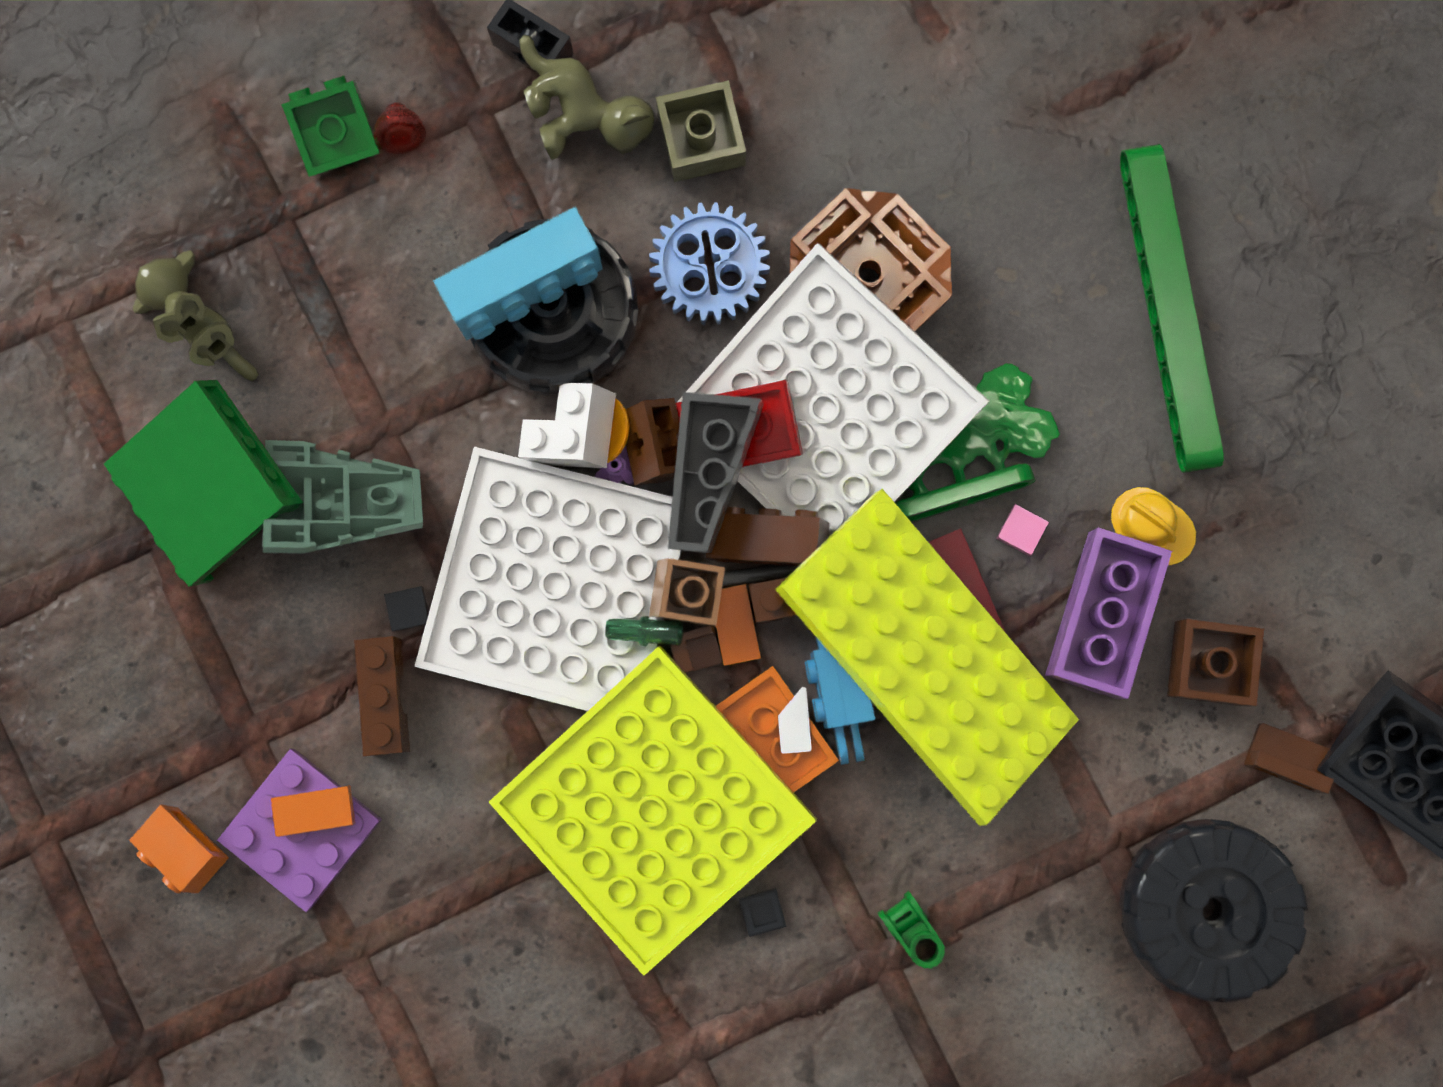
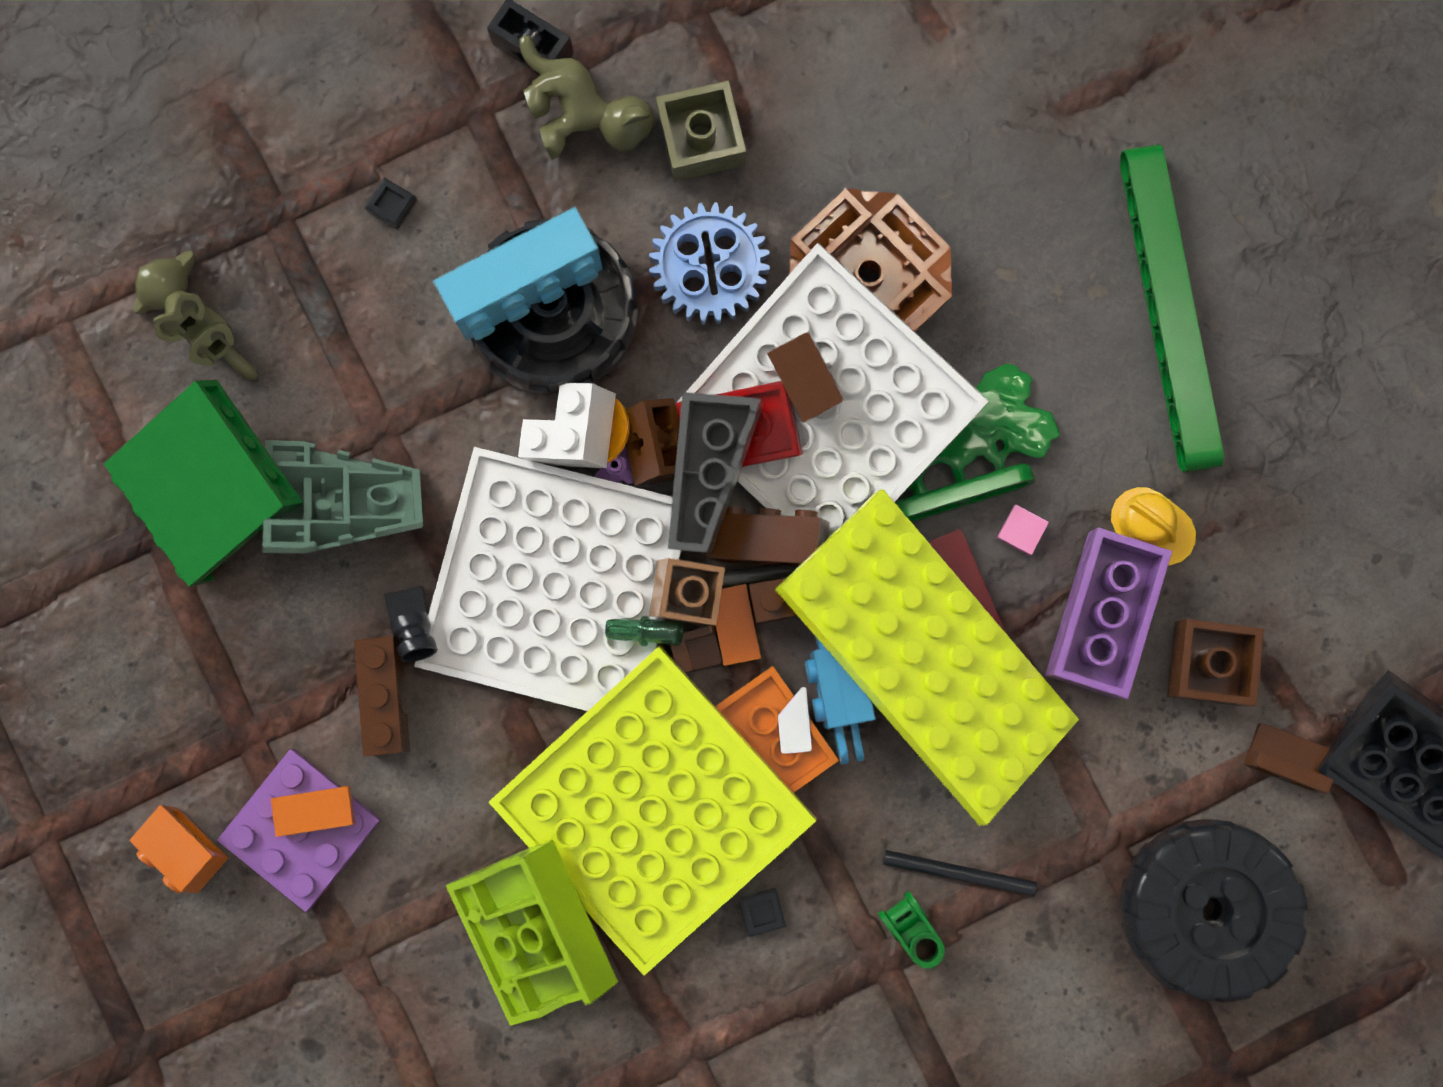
green plate [281,76,380,177] -> none
clear red brick [374,103,426,154] -> none
none -> black tile [364,177,418,230]
none -> black wheel [390,611,438,663]
none -> lime piece [446,840,618,1026]
none -> reddish brown panel [767,332,844,423]
none -> black bar [883,850,1037,897]

